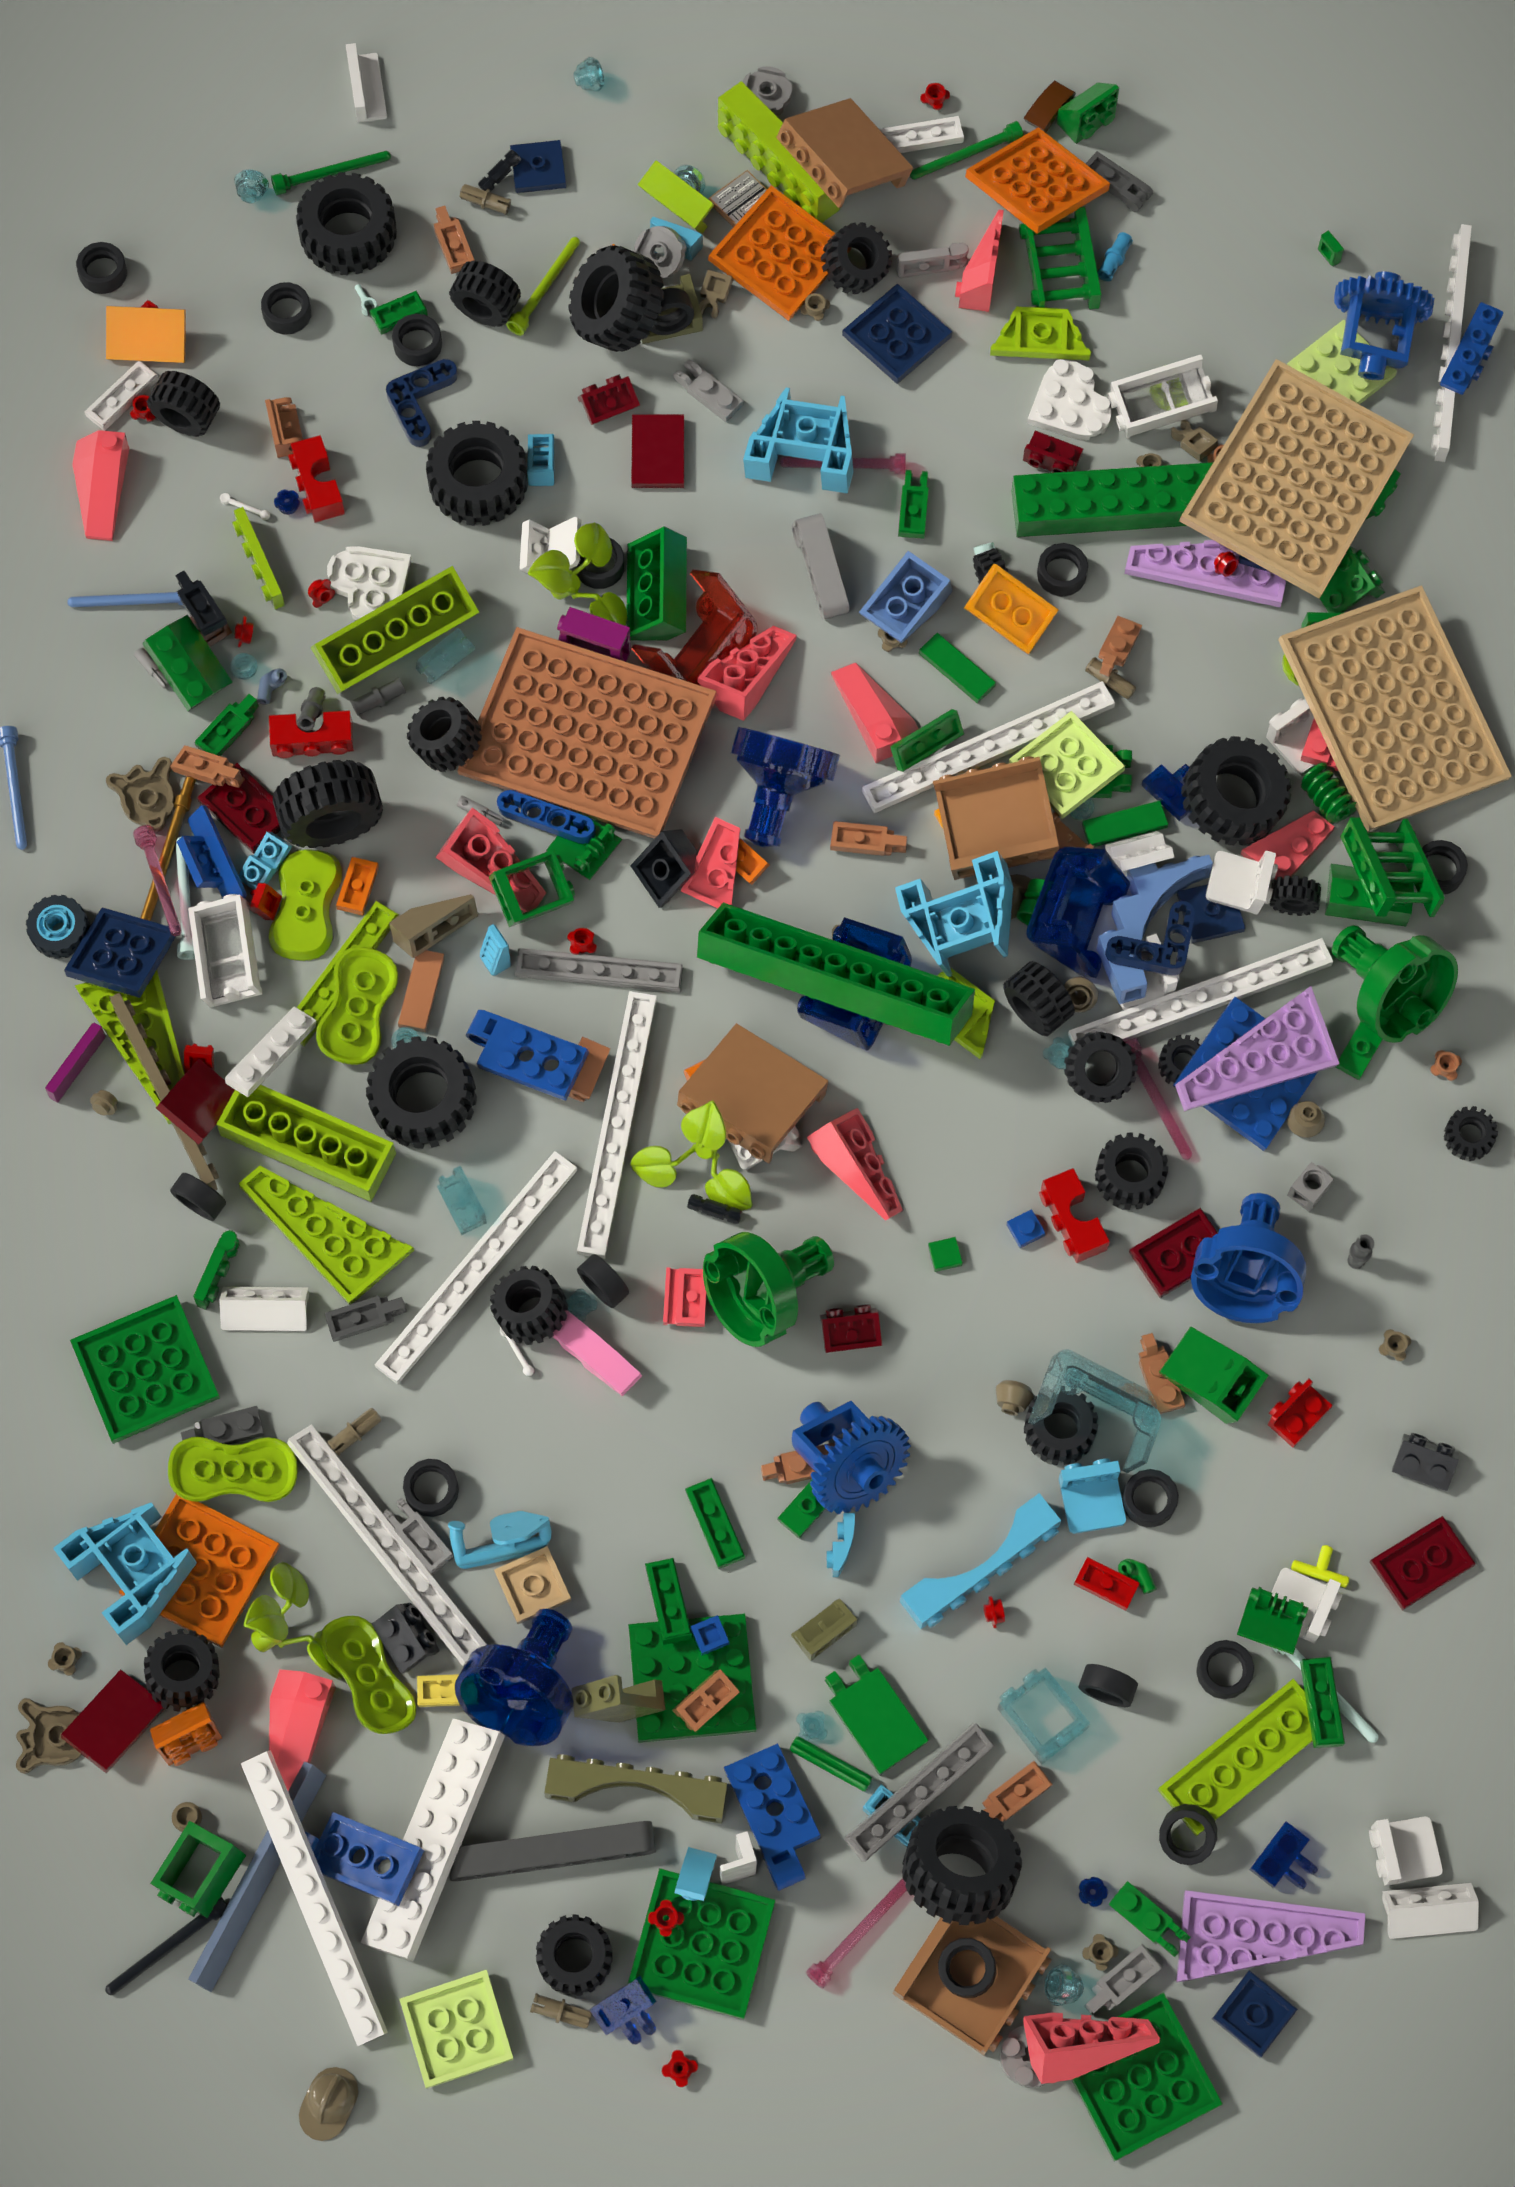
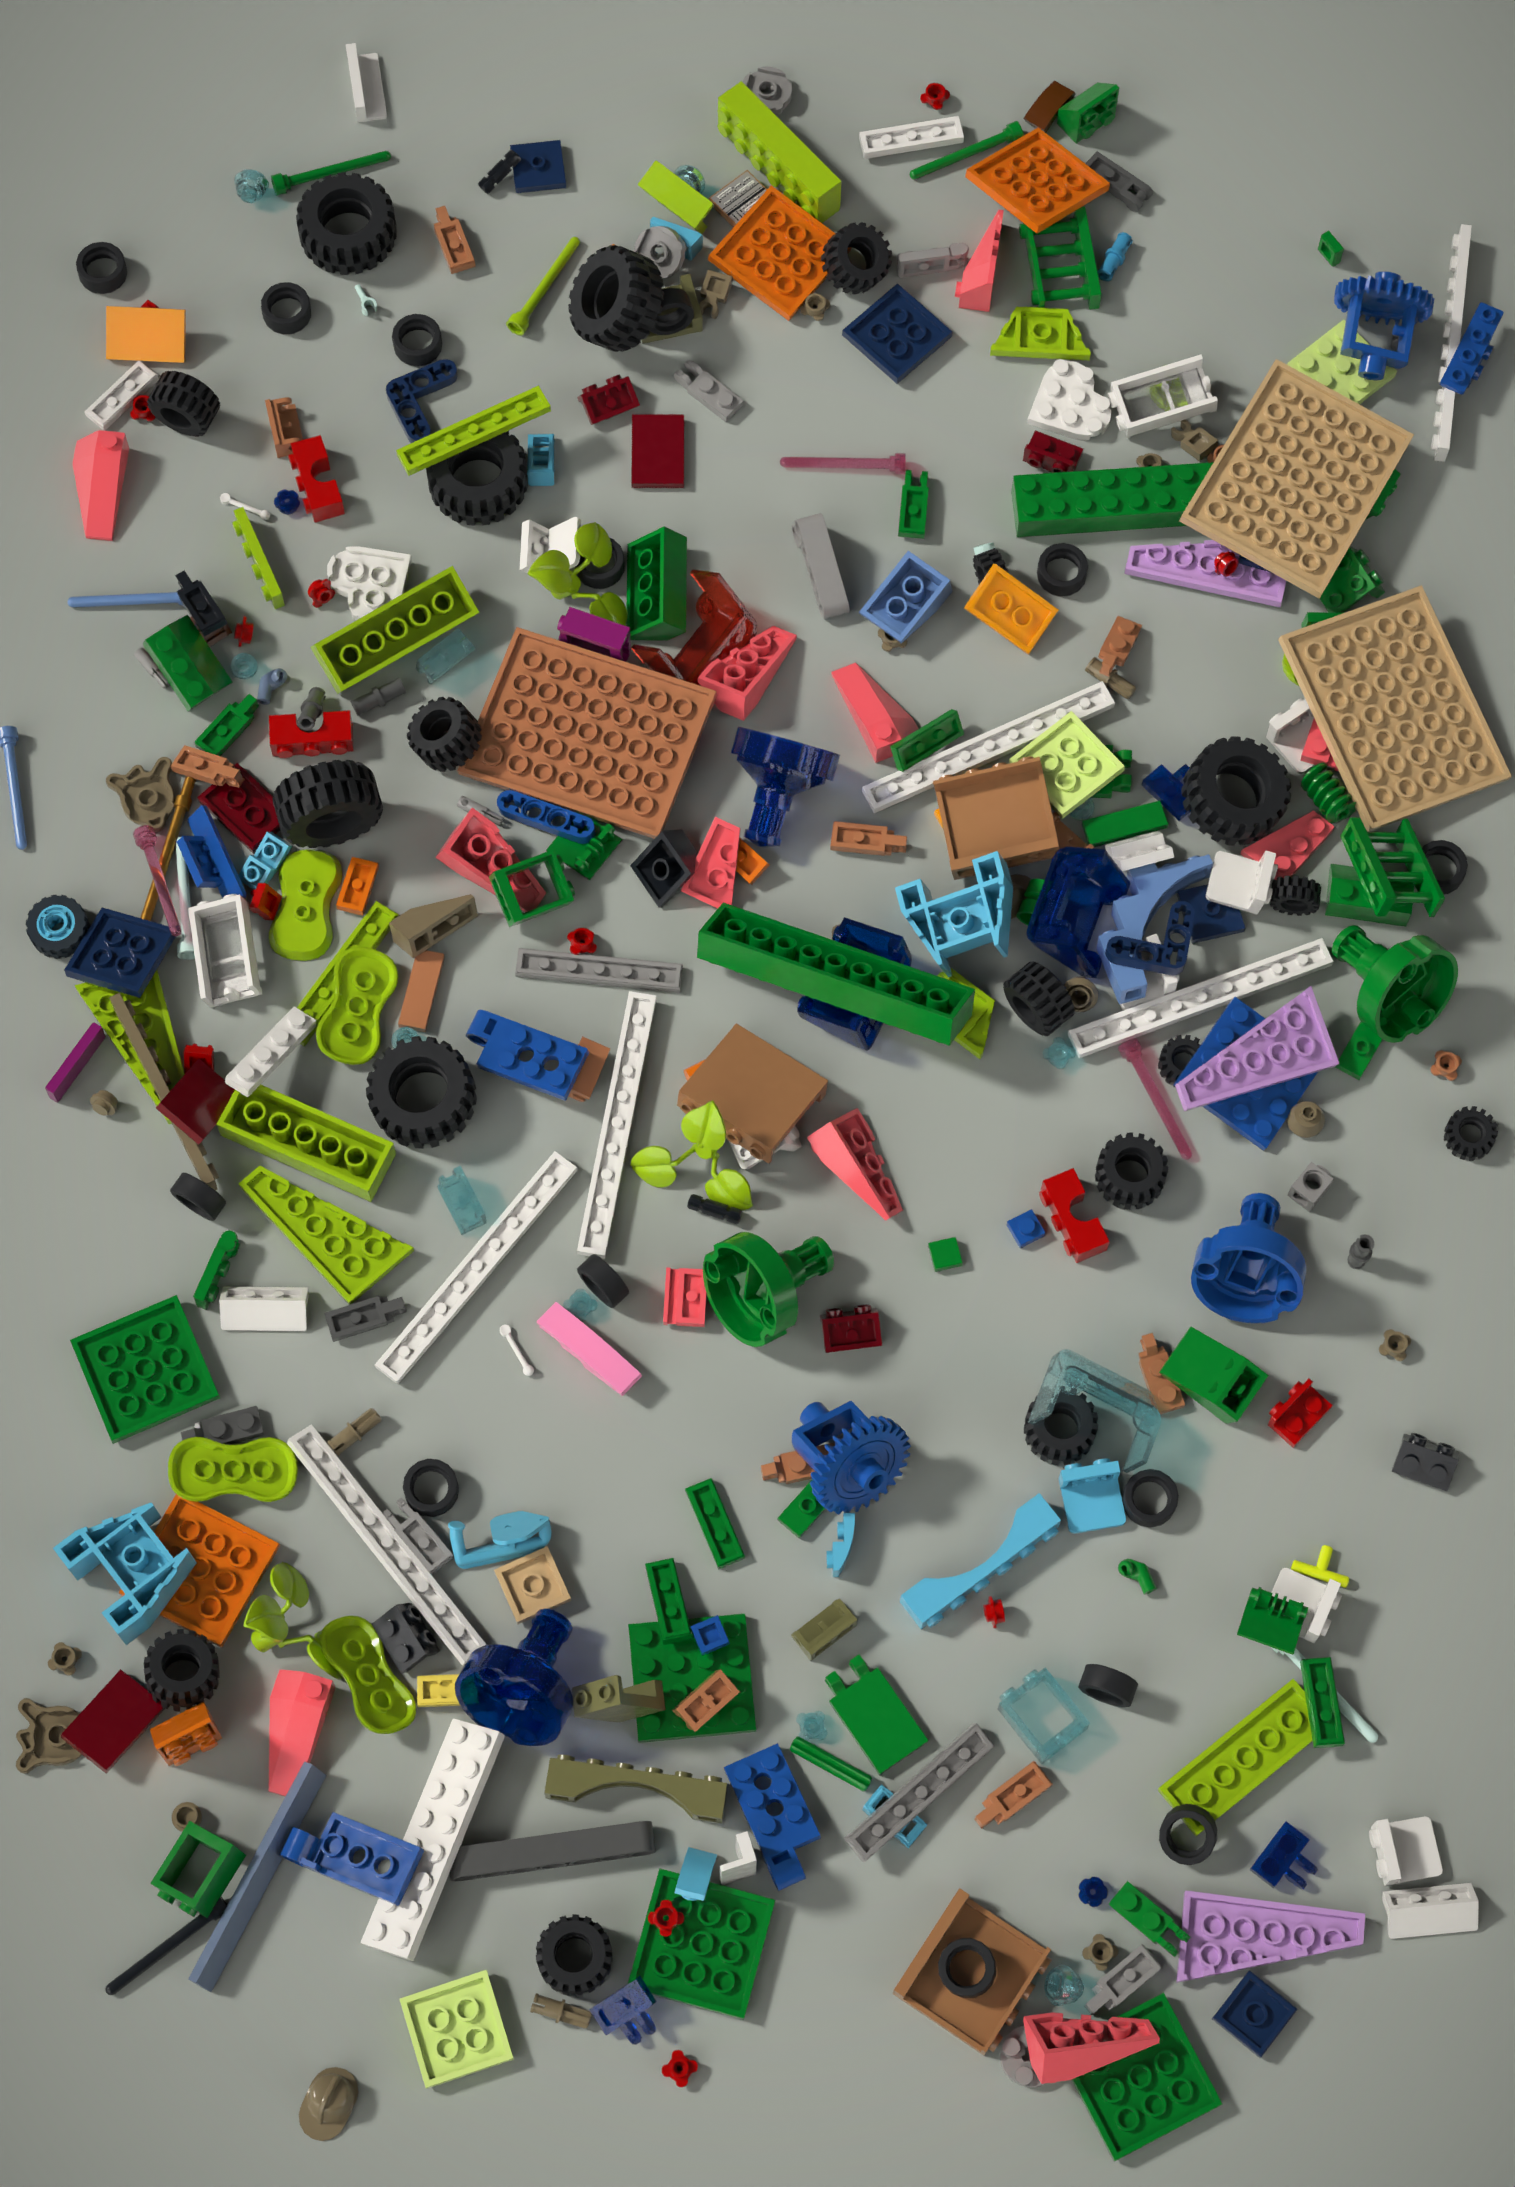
white plate [241,1750,388,2046] -> none
green plate [370,290,428,335] -> none
black tyre [449,260,521,327] -> none
dark tan axle [459,184,511,215] -> none
medium azure slope [480,924,511,976] -> none
black tyre [490,1266,568,1345] -> none
clear light blue cone [573,57,605,91] -> none
medium azure wedge [743,387,853,493] -> none
medium nougat panel [776,98,913,208] -> none
clear pink piece [805,1878,907,1989] -> none
black tyre [902,1806,1022,1925] -> none
green tile [919,633,996,704] -> none
dark tan cone [996,1380,1034,1416] -> none
black tyre [1064,1032,1138,1103] -> none
red plate [1074,1557,1140,1611] -> none
dark red tile [1129,1207,1218,1298] -> none
black tyre [1196,1640,1255,1699] -> none
dark red tile [1370,1516,1476,1611] -> none
none -> lime plate [396,385,551,476]

